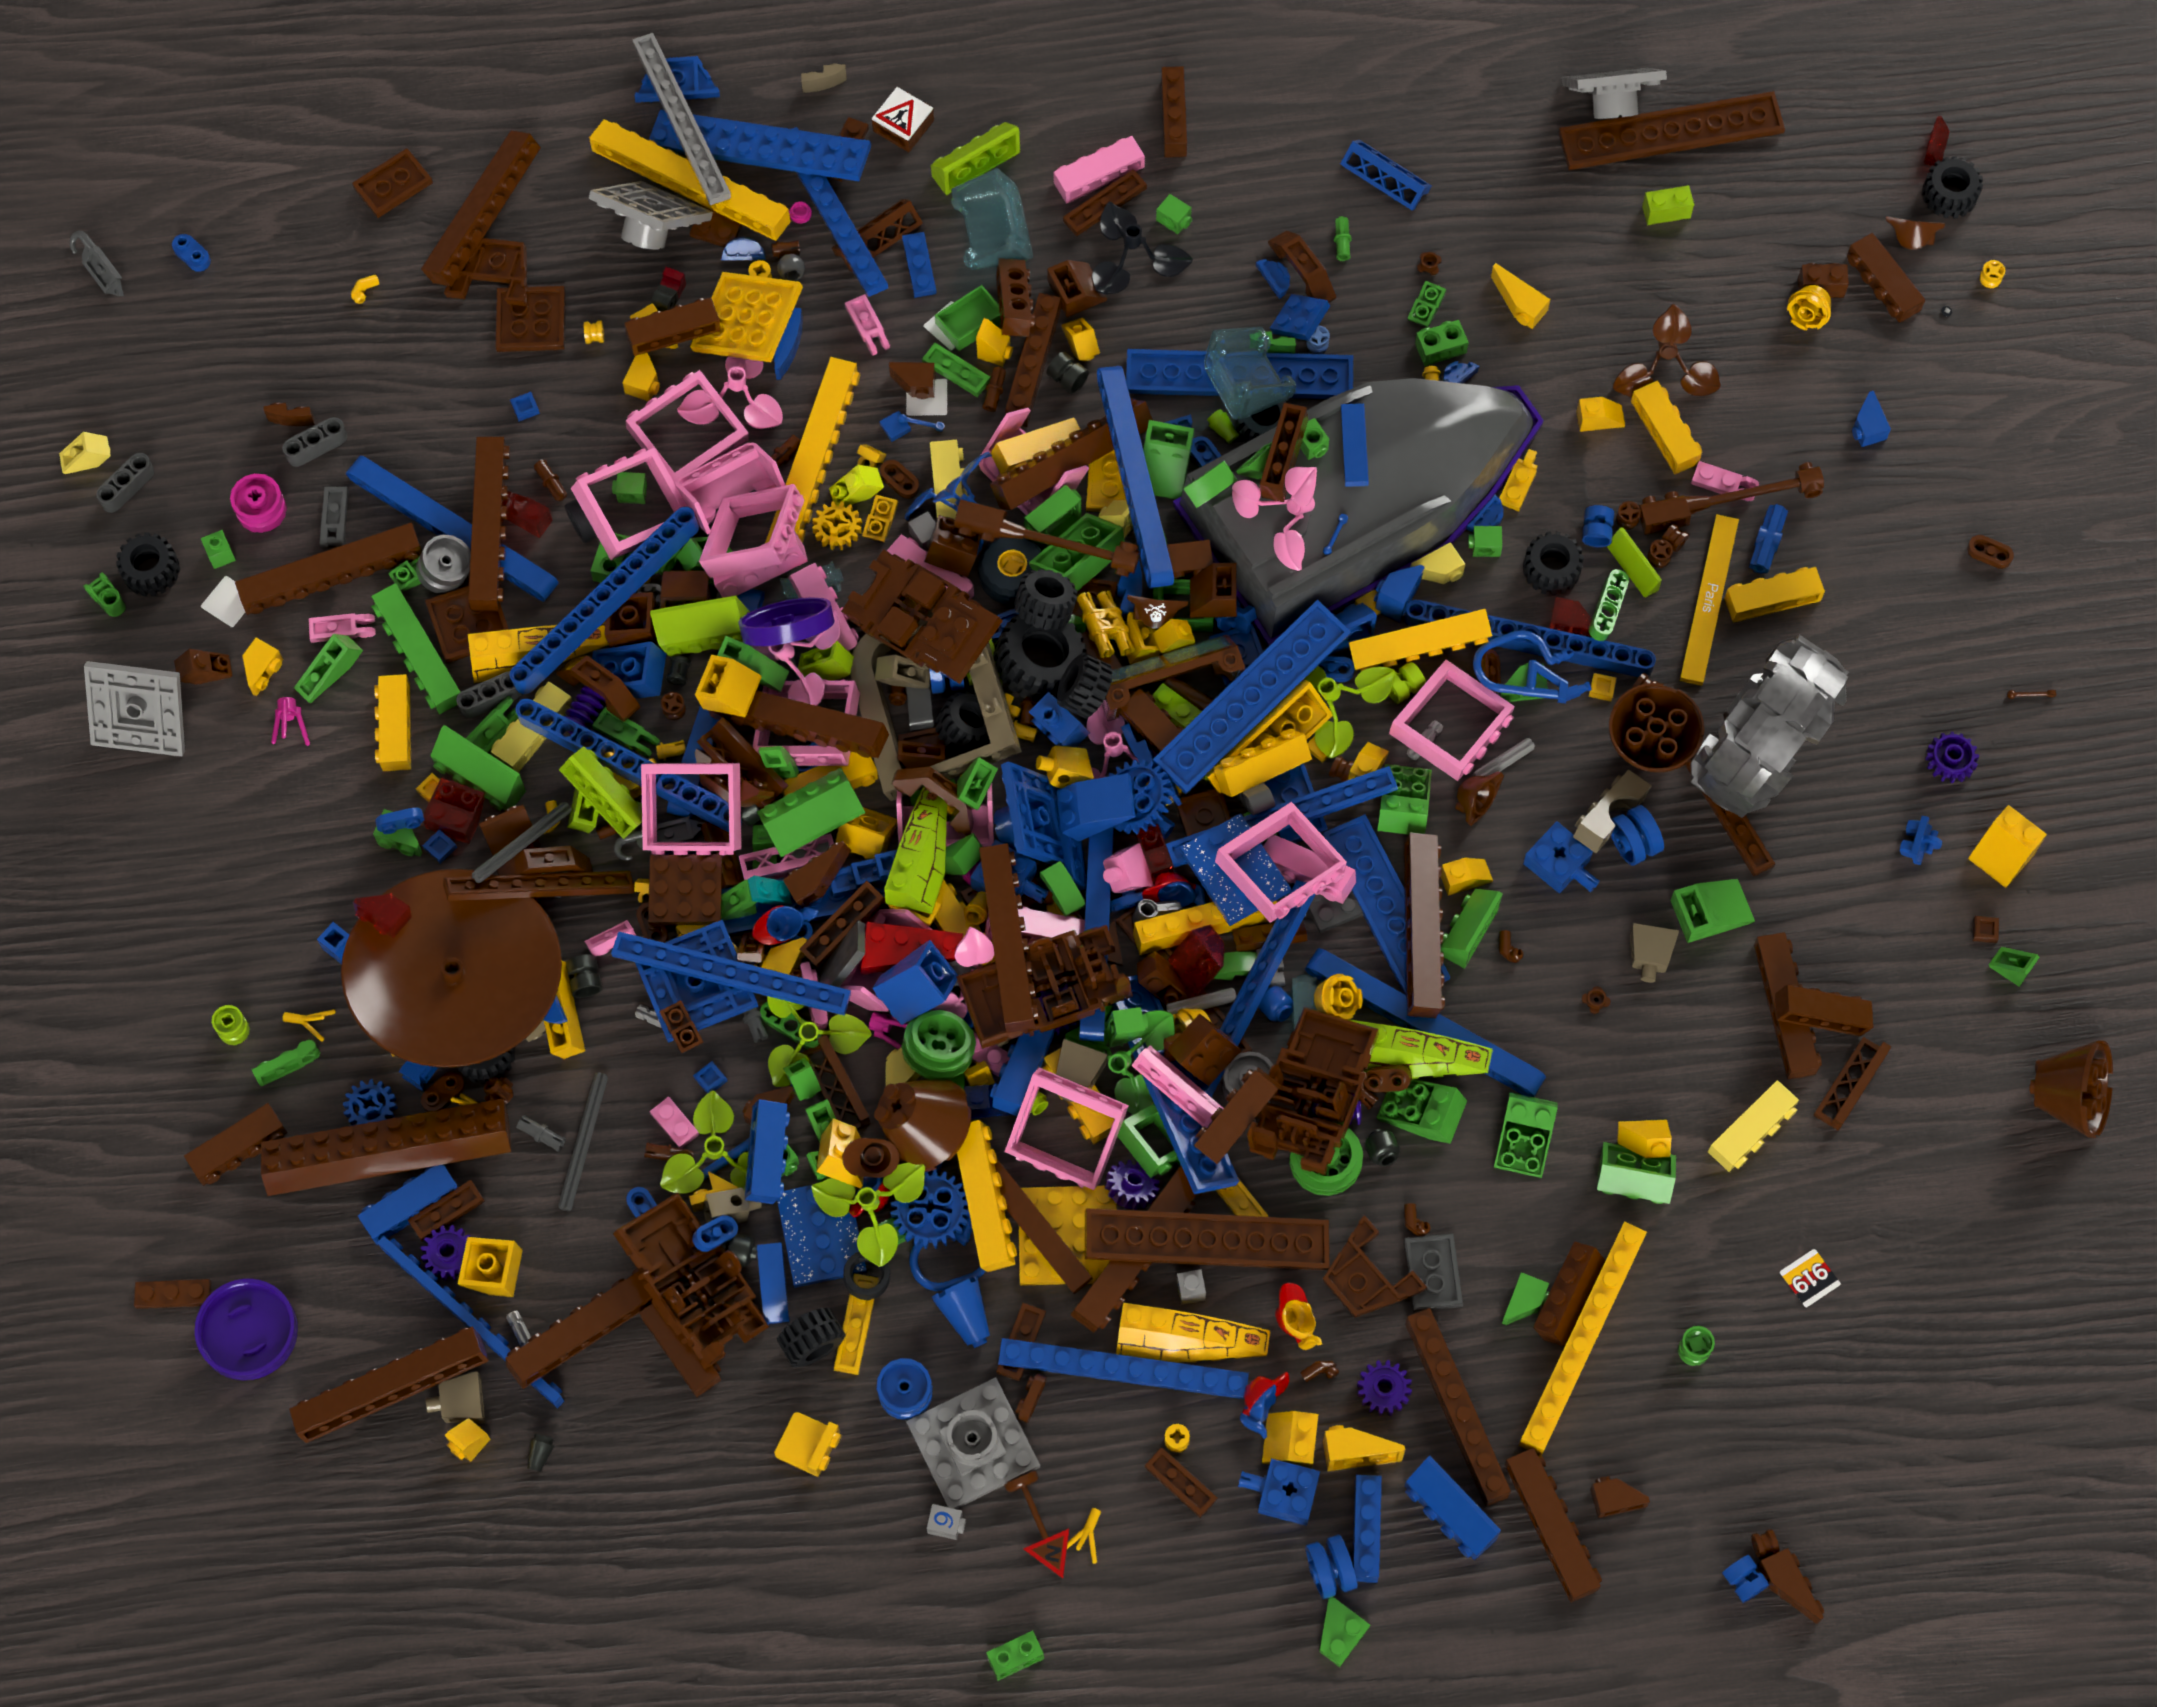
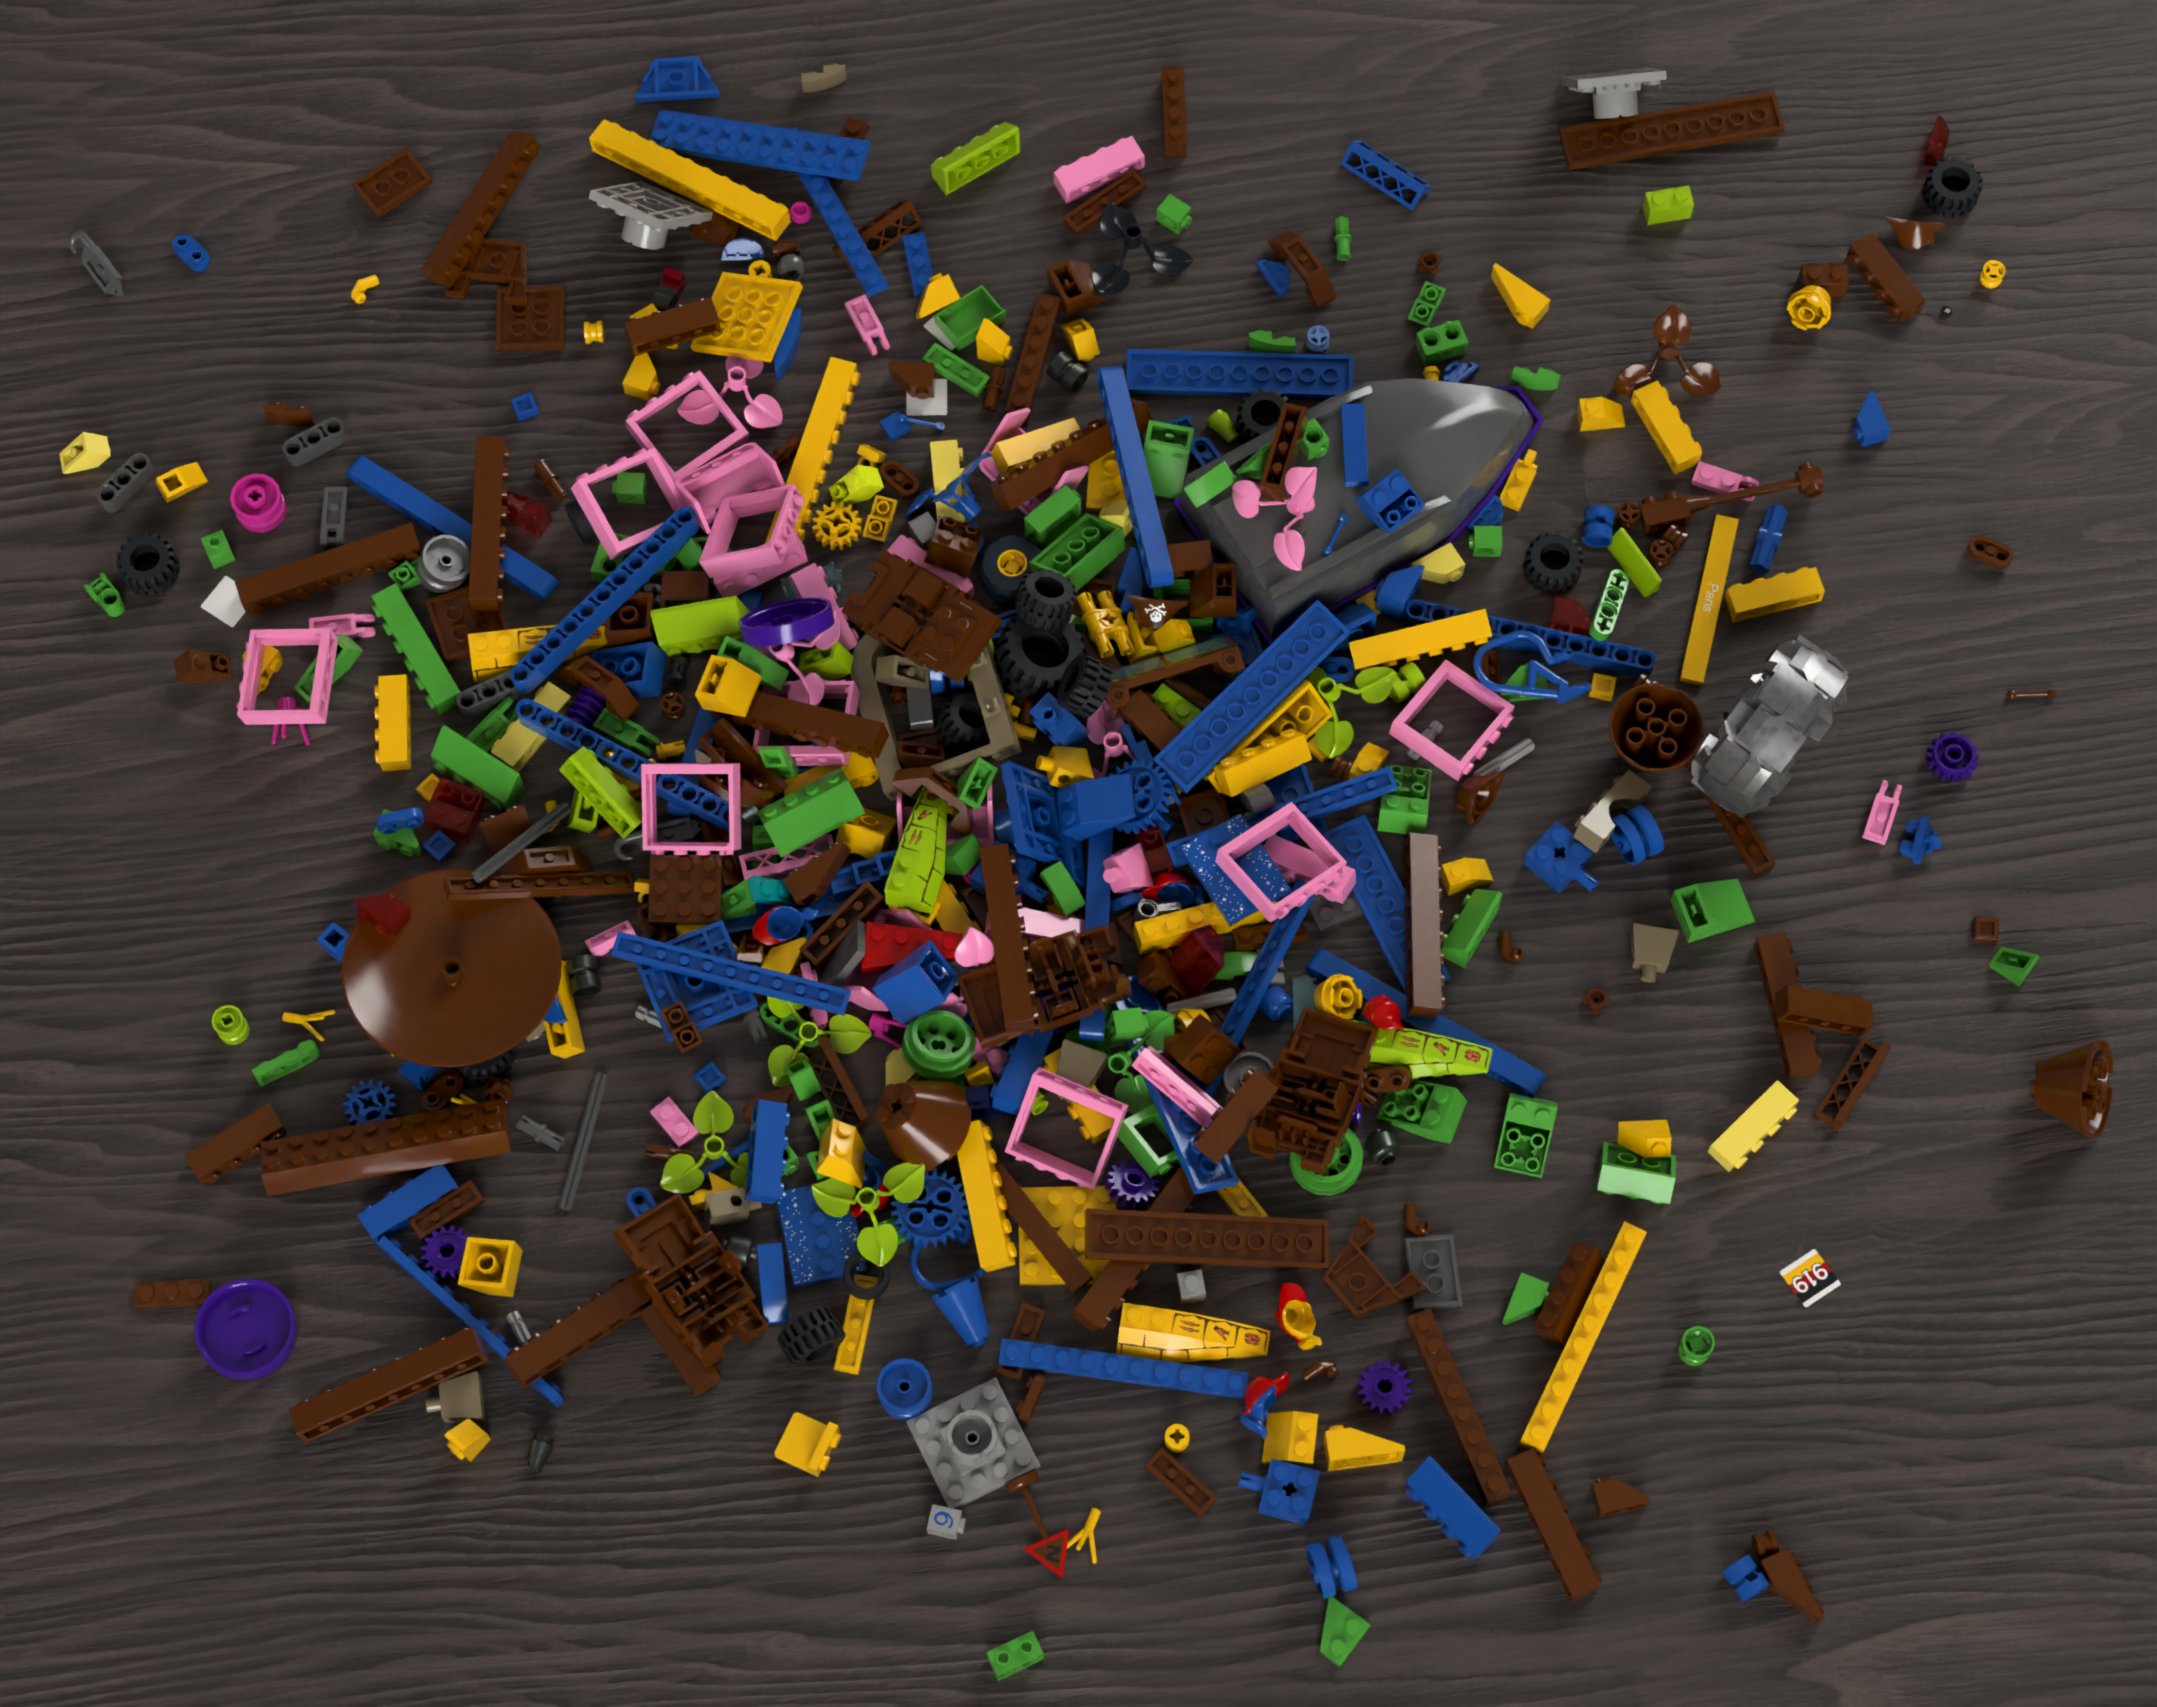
light grey piece [84,661,185,757] -> none
light grey plate [632,33,731,206] -> none
blue plate [692,1215,738,1252] -> none
reddish brown piece [842,1138,899,1178] -> none
piece [872,87,934,152] -> none
clear light blue windscreen [951,168,1033,270] -> none
reddish brown bar [954,499,1140,577] -> none
yellow cone [964,891,988,925] -> none
reddish brown brick [996,258,1035,337] -> none
clear light blue windscreen [1204,327,1296,420] -> none
blue plate [1270,294,1330,341] -> none
blue brick [1352,1475,1382,1583] -> none
yellow slope [1968,805,2047,888] -> none
none -> yellow slope [156,462,208,503]
none -> bright pink window [236,628,338,725]
none -> yellow slope [915,273,961,320]
none -> blue slope [1354,468,1425,534]
none -> red hair [1358,994,1404,1030]
none -> bright green slope [1510,366,1561,390]
none -> bright pink hinge [1862,779,1902,845]

